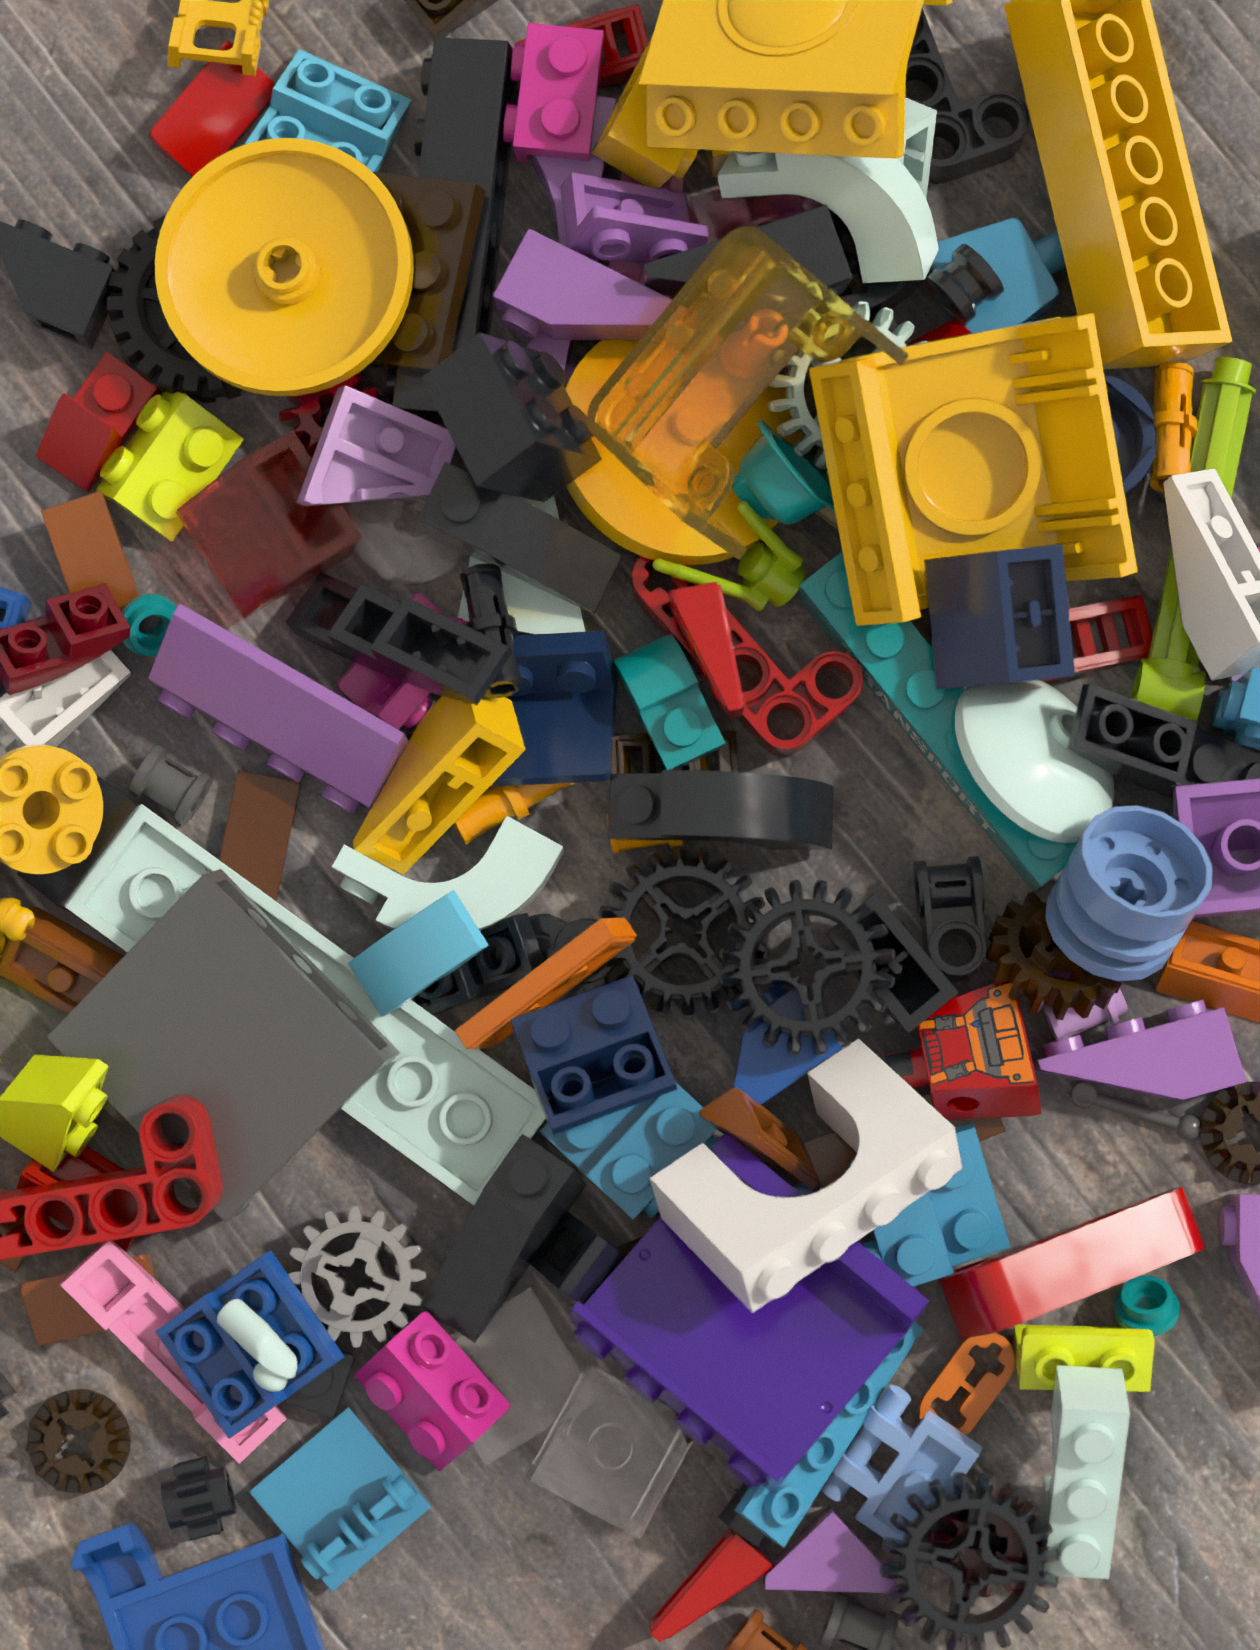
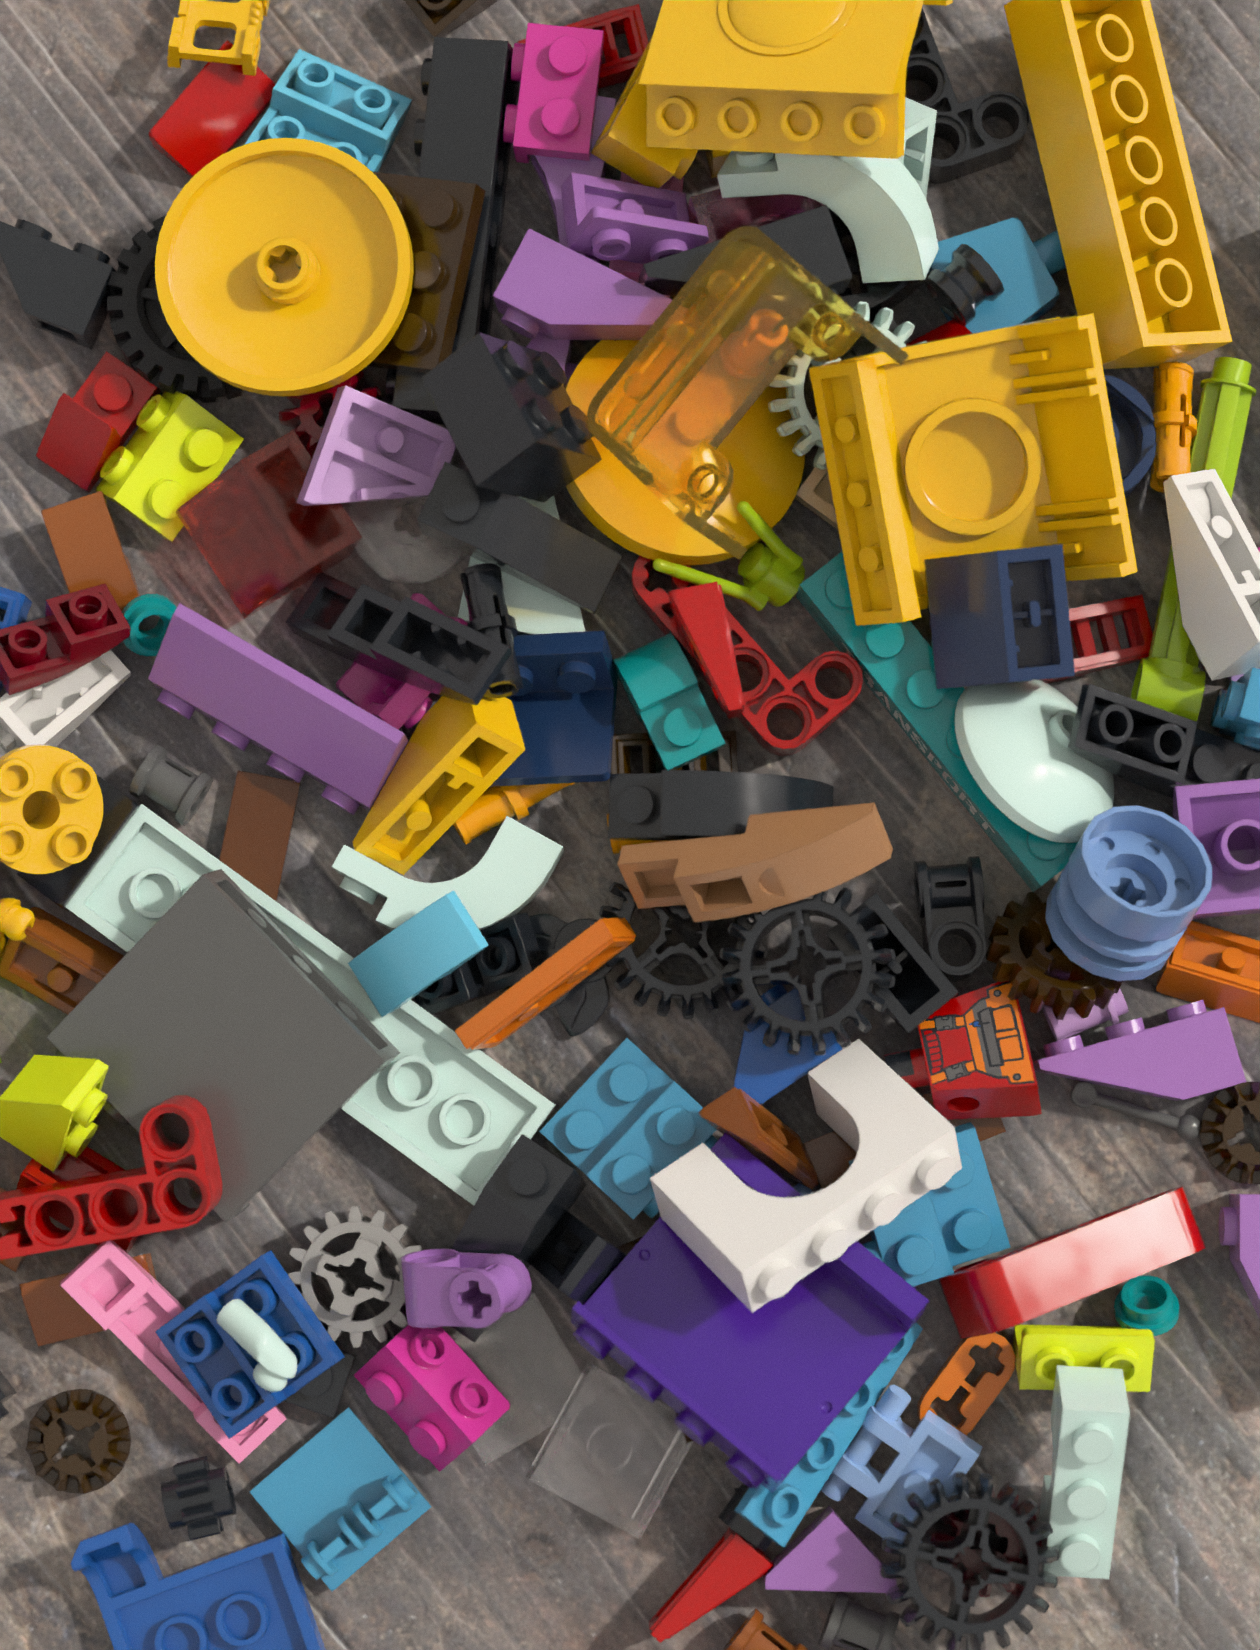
dark blue slope [510,975,677,1135] -> none
teal piece [731,419,835,525] -> none
none -> medium lavender piece [401,1249,532,1329]
none -> medium nougat slope [617,803,893,923]

